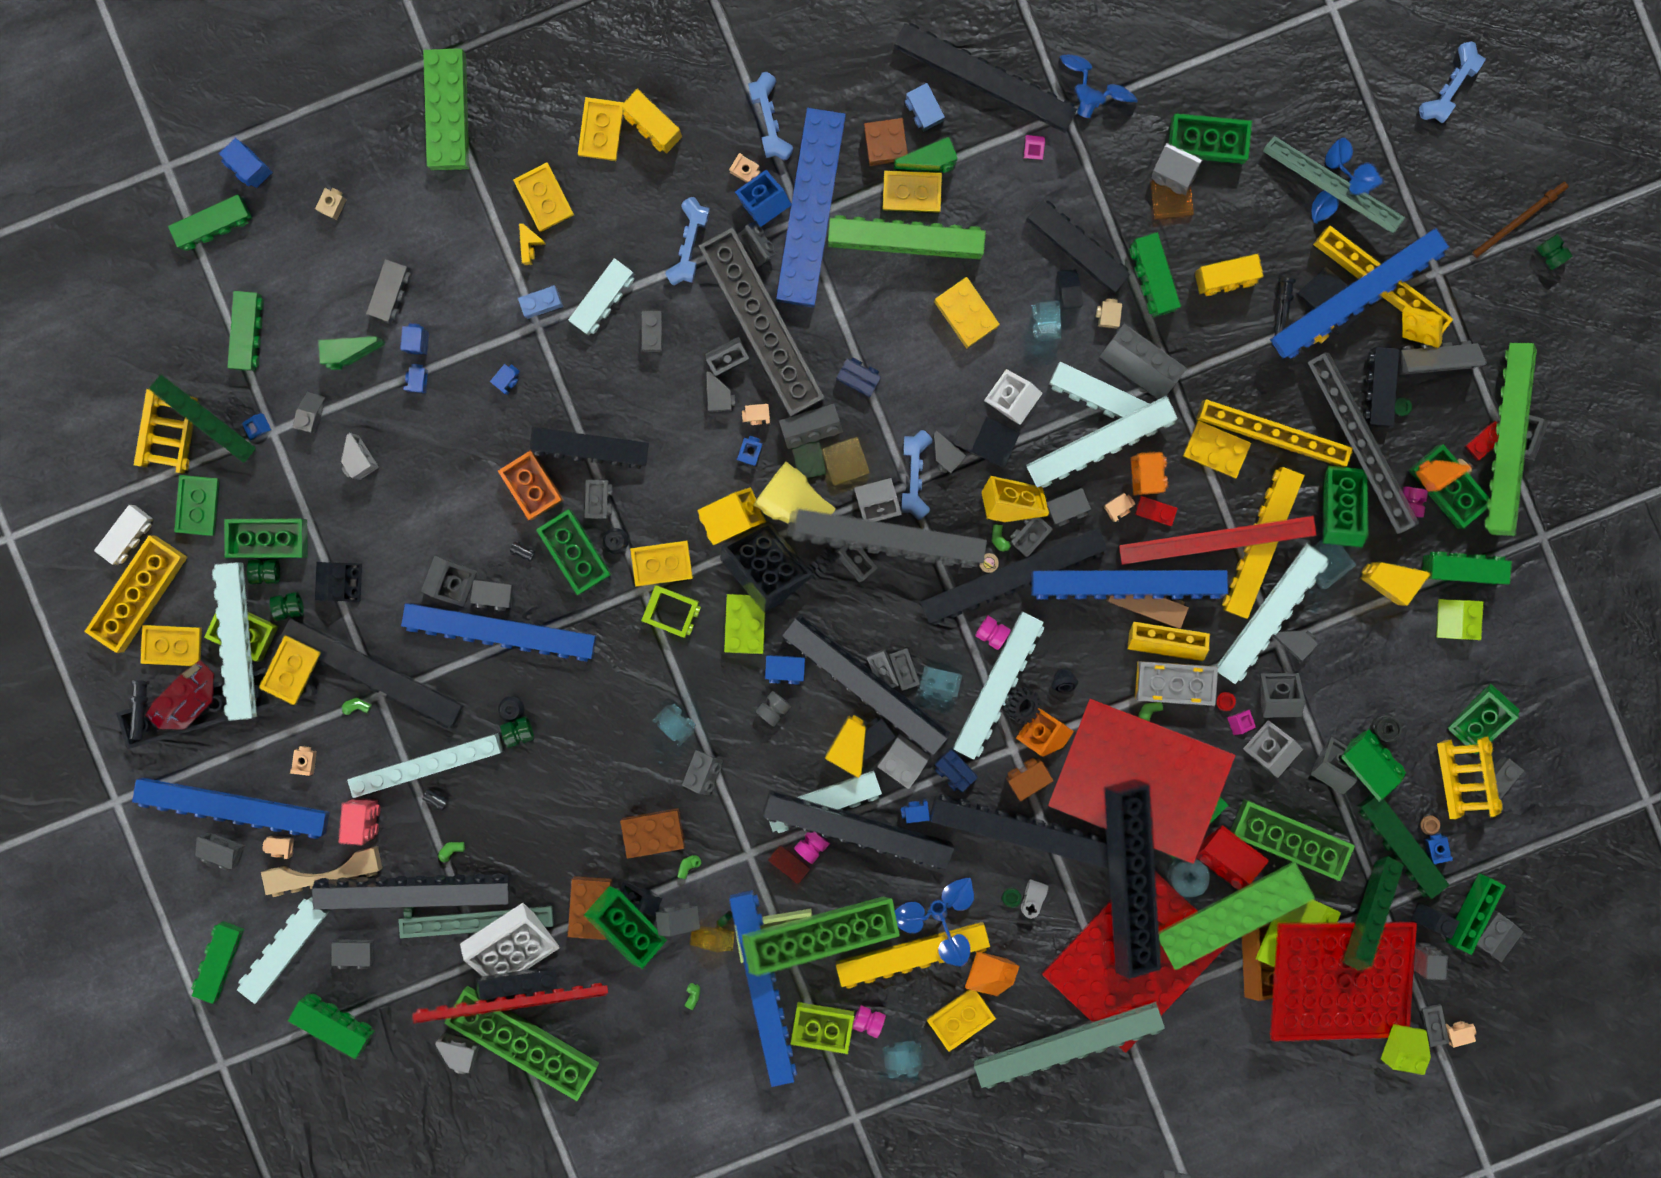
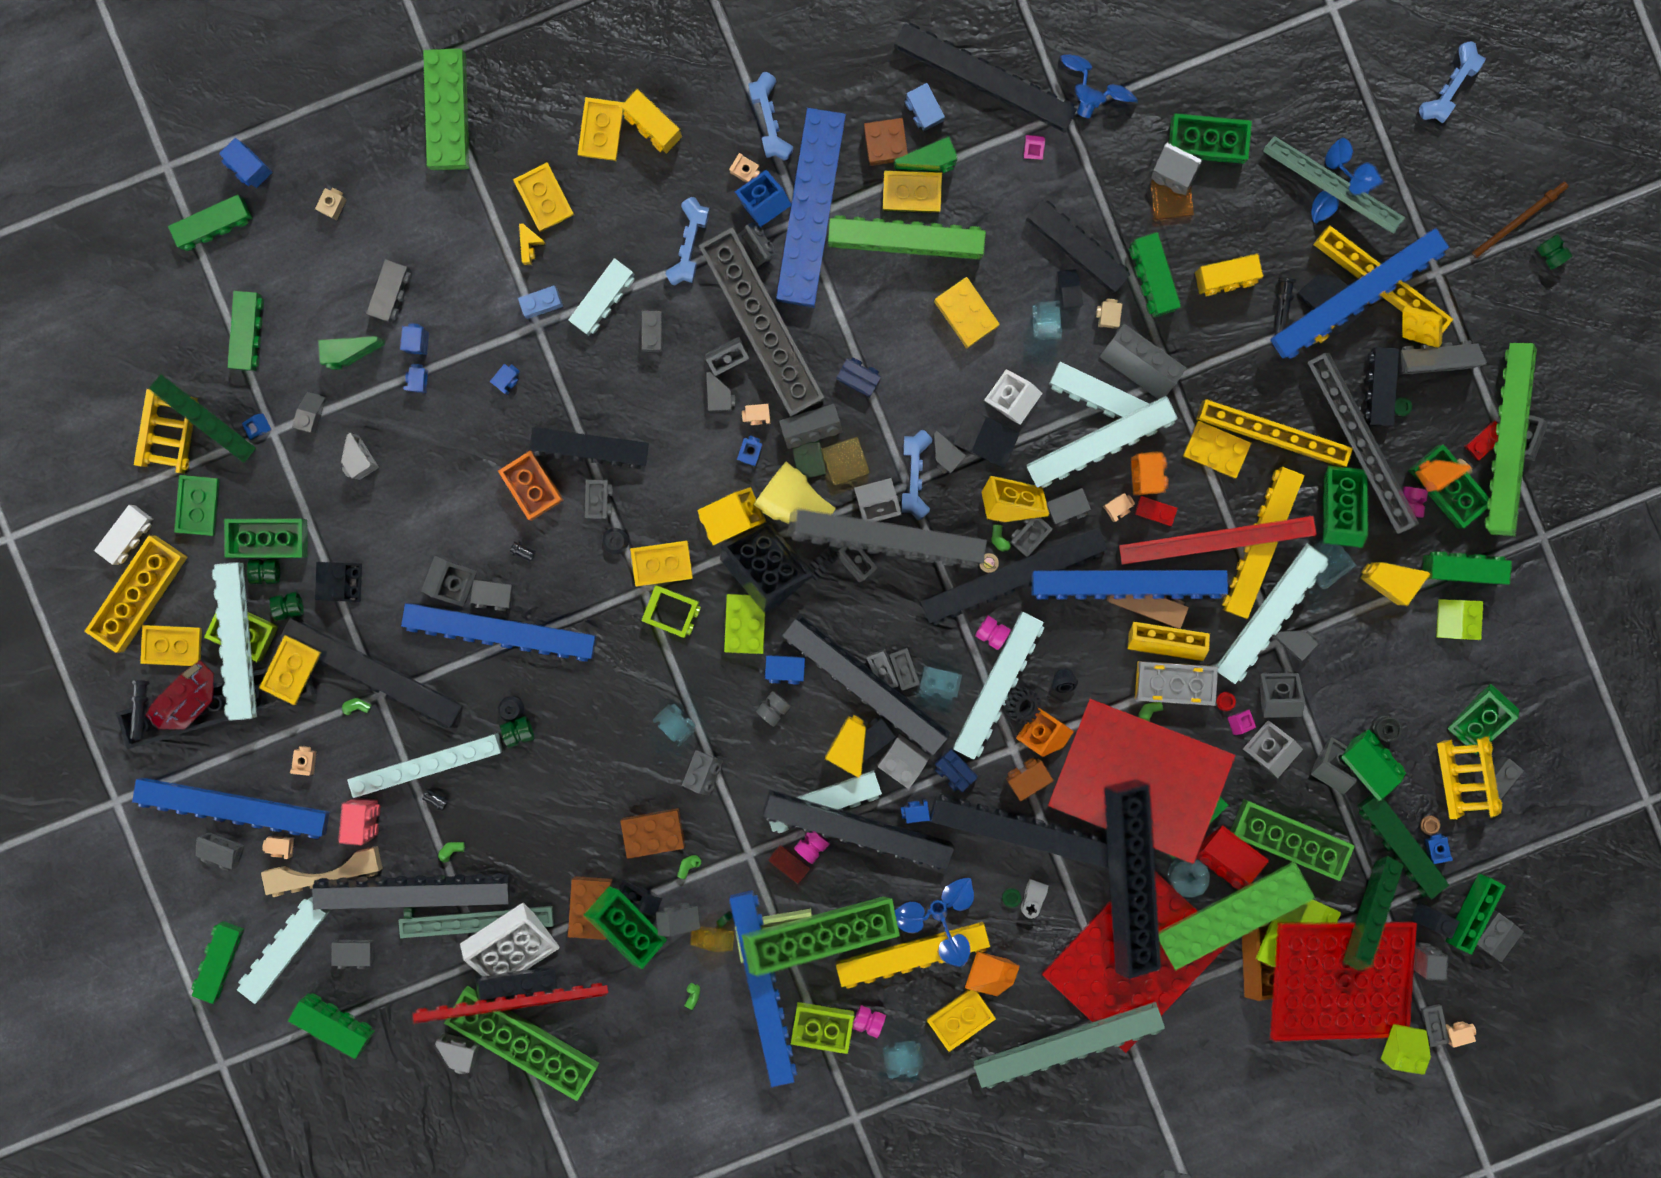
green brick [536,509,612,595] -> none

